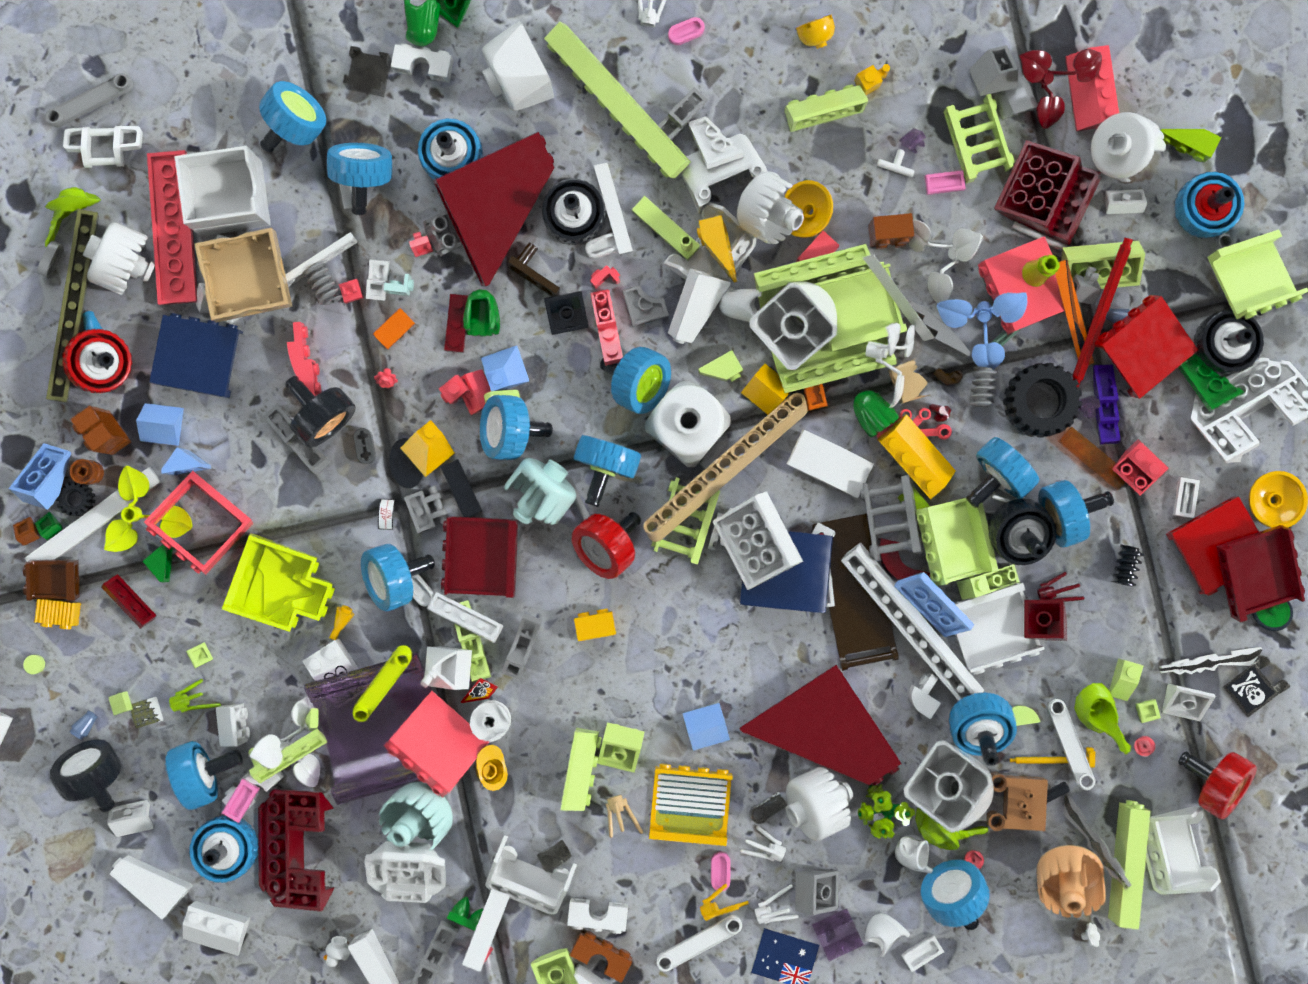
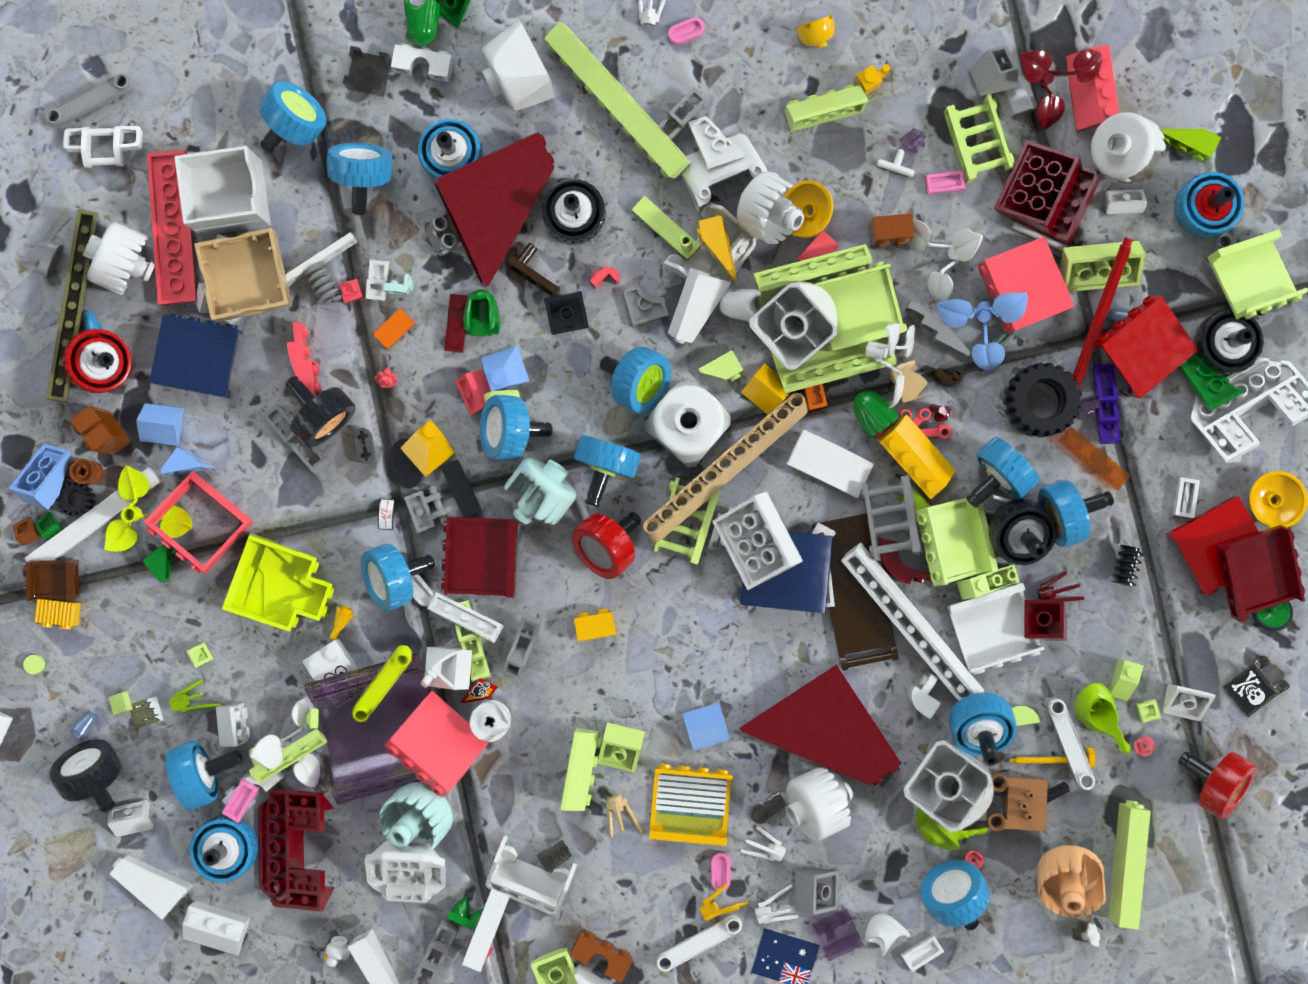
lime hat [45,187,101,247] -> none
dark red plate [101,574,157,629] -> none
coral tile [409,232,433,257] -> none
coral bracket [439,375,469,404] -> none
yellow piece [476,745,508,791] -> none
white arch [567,898,628,934] -> none
white tile [585,233,618,259] -> none
coral slope [590,289,623,366] -> none
white sticker [594,163,633,254] -> none
lime plant [858,783,915,839] -> none
white sticker [863,254,934,341] -> none
light blue plate [894,572,974,637] -> none
white piece [895,836,933,873] -> none
light grey piece [969,367,998,408] -> none
lime plant [1022,255,1060,287] -> none
orange sticker [1055,260,1094,365] -> none
light grey sword [1063,794,1132,890] -> none
light grey brick [1073,267,1101,305] -> none
coral slope [1112,439,1169,496] -> none
white windscreen [1146,806,1221,895] -> none
white sword [1159,647,1263,675] -> none

